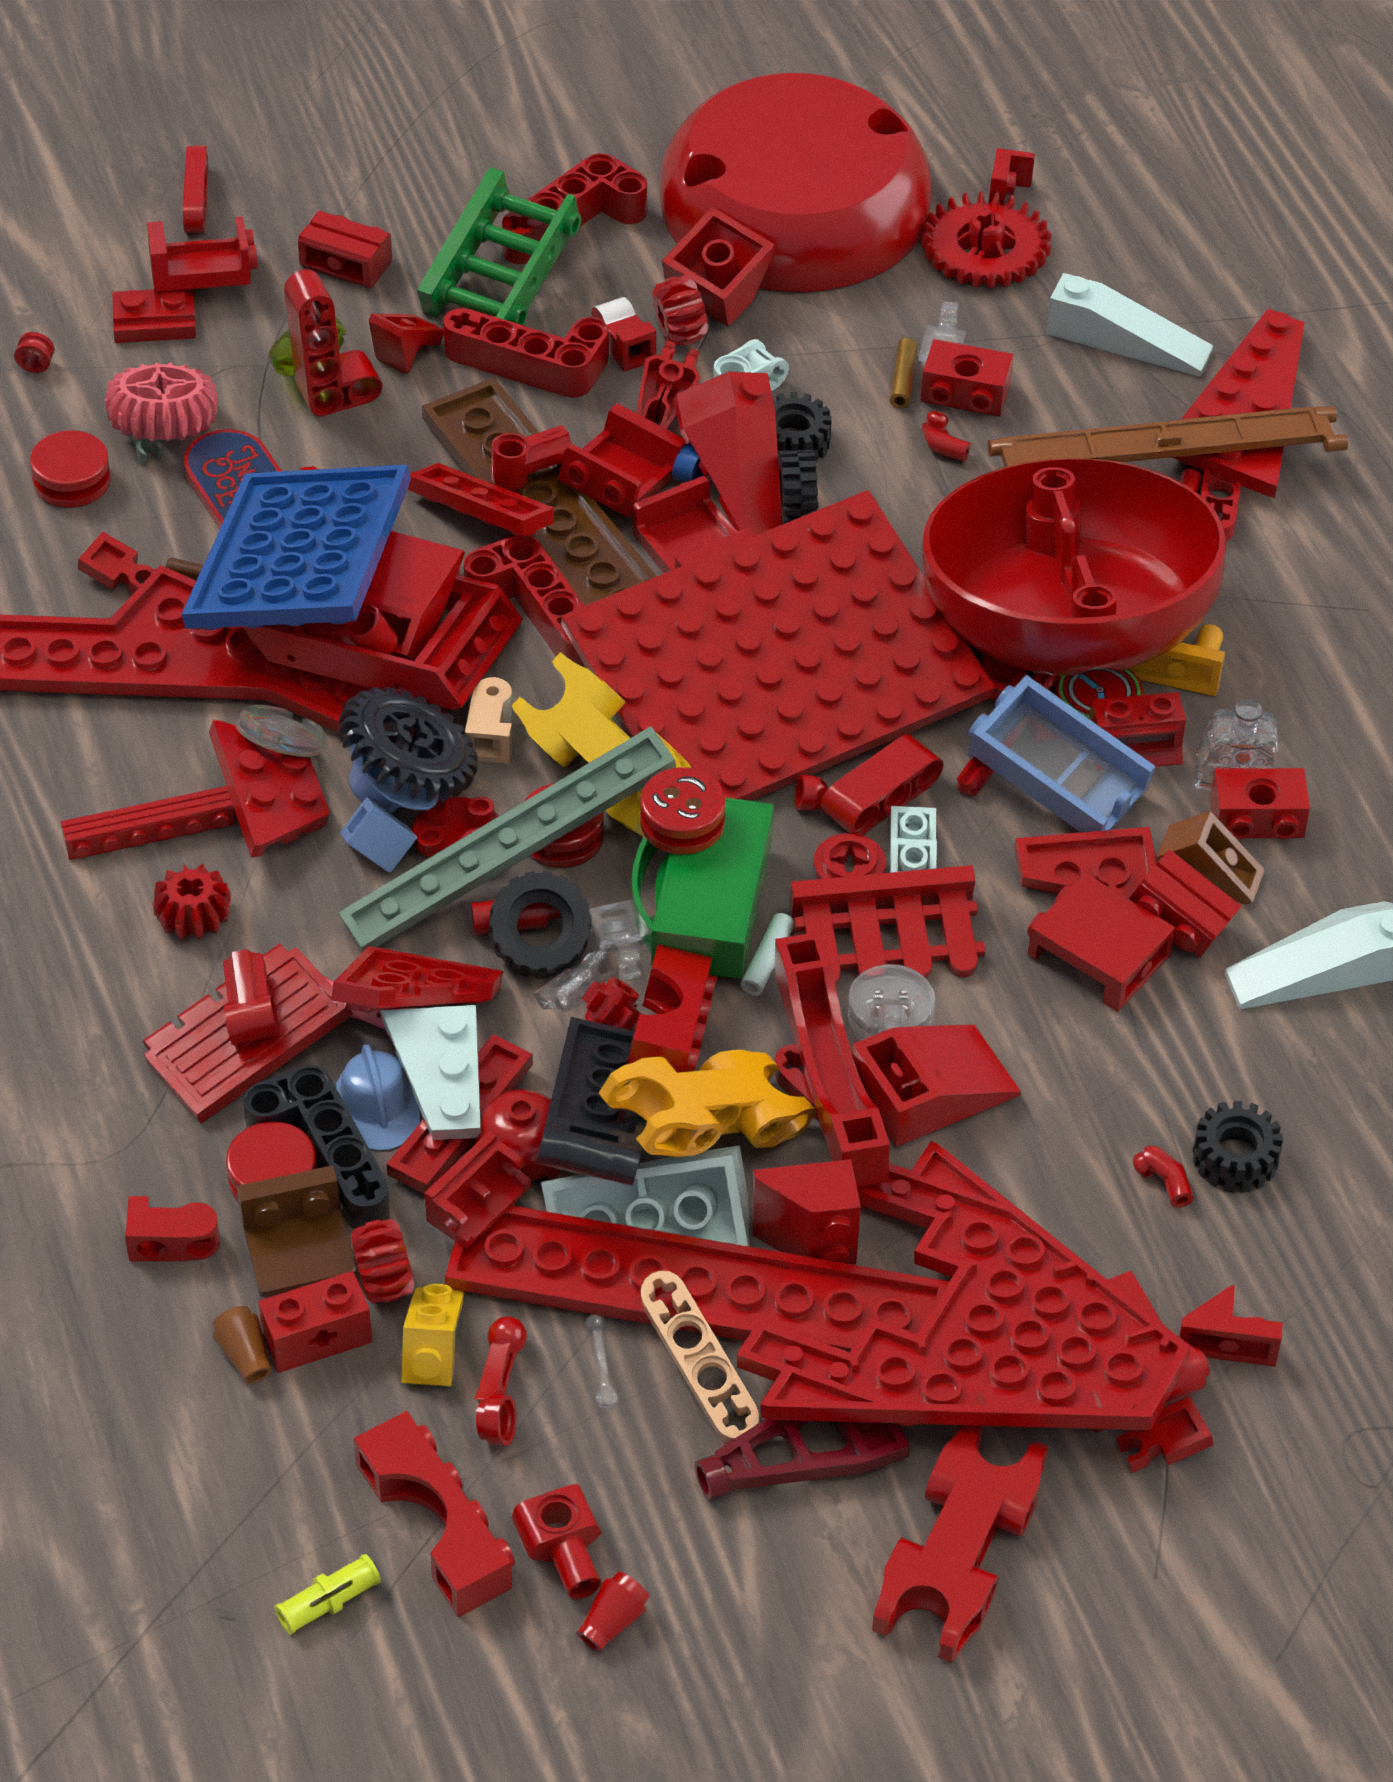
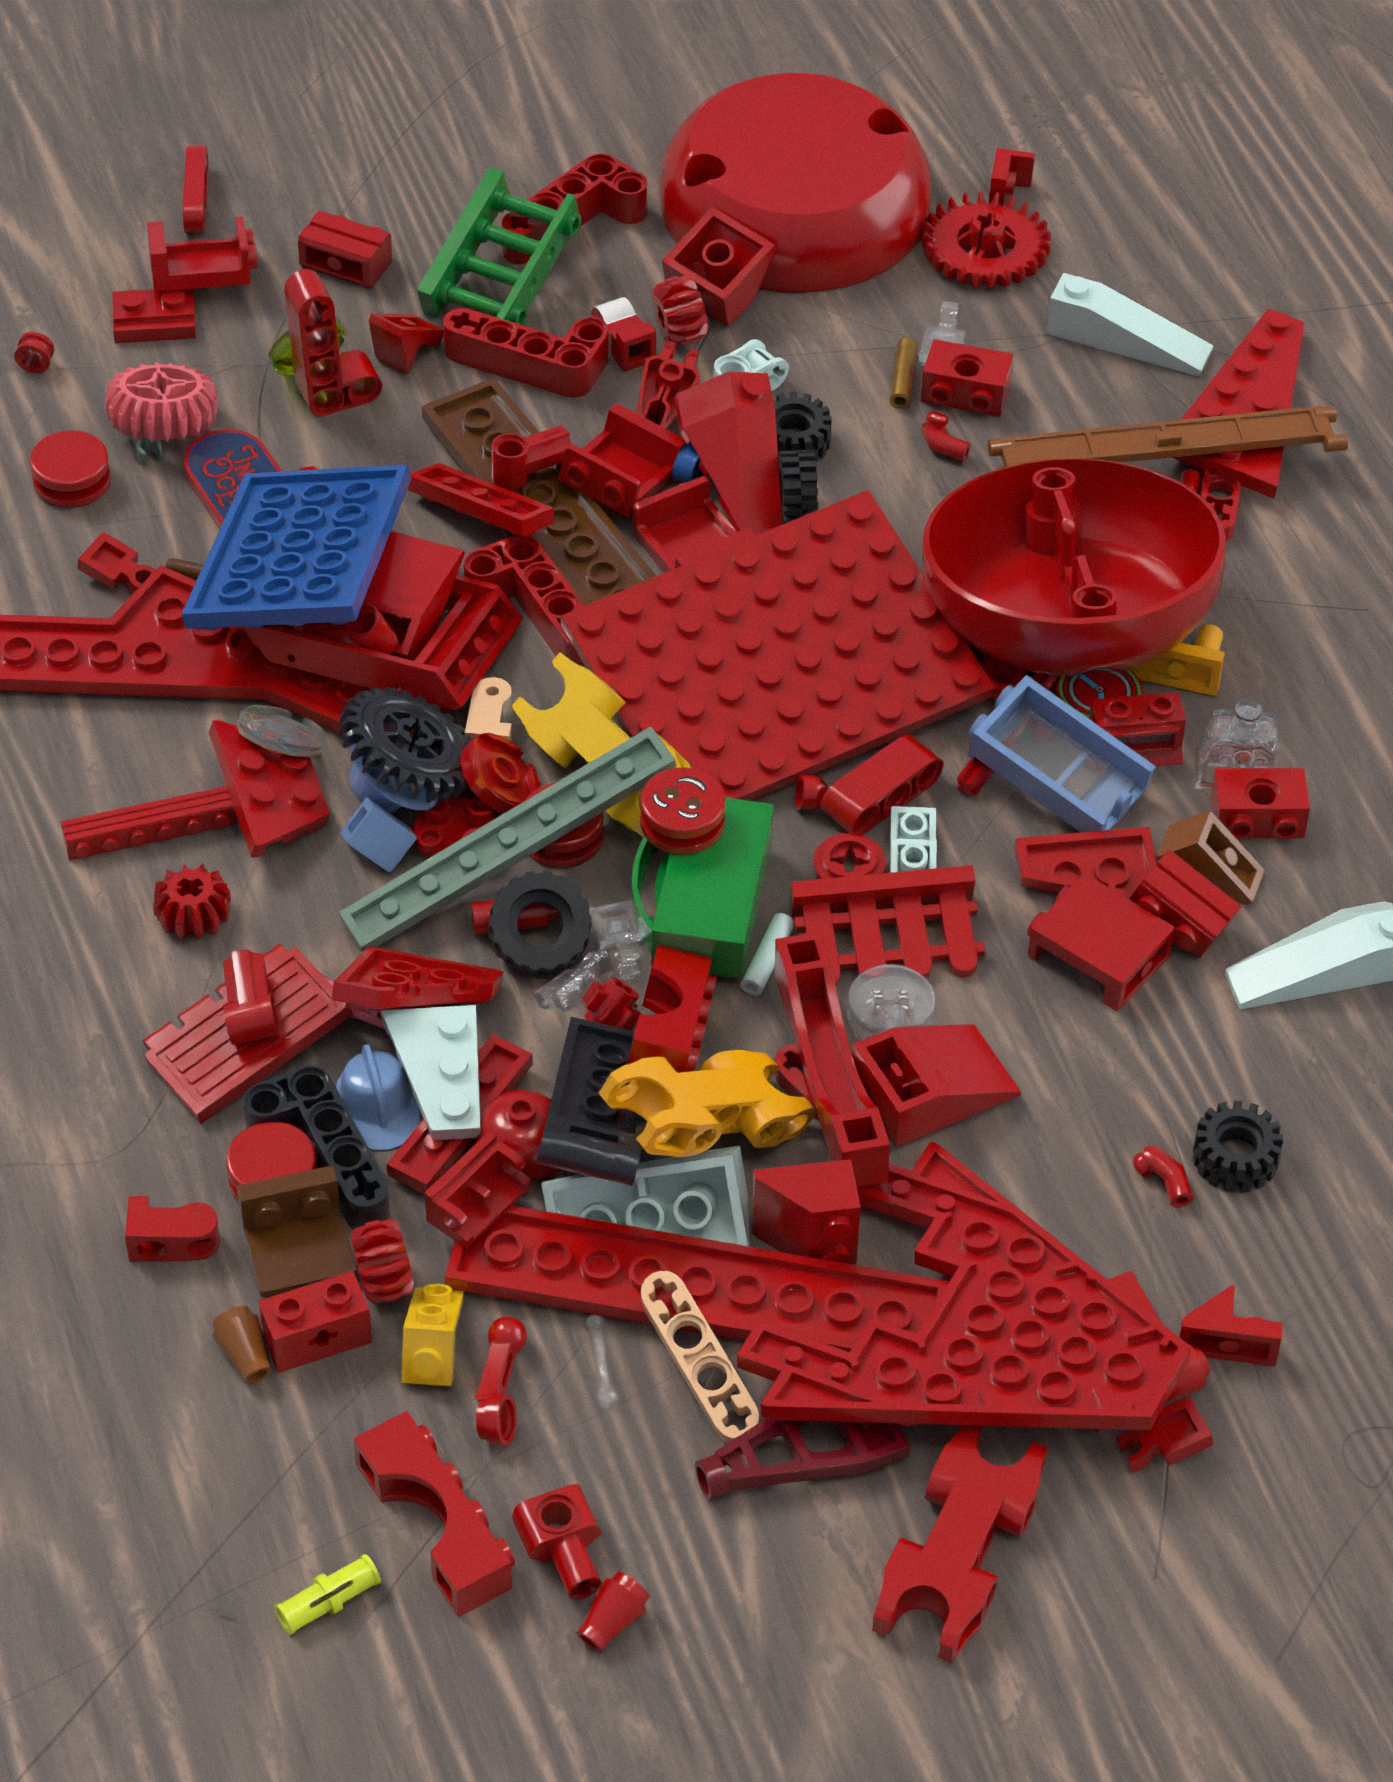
none -> red tile [460,732,540,814]

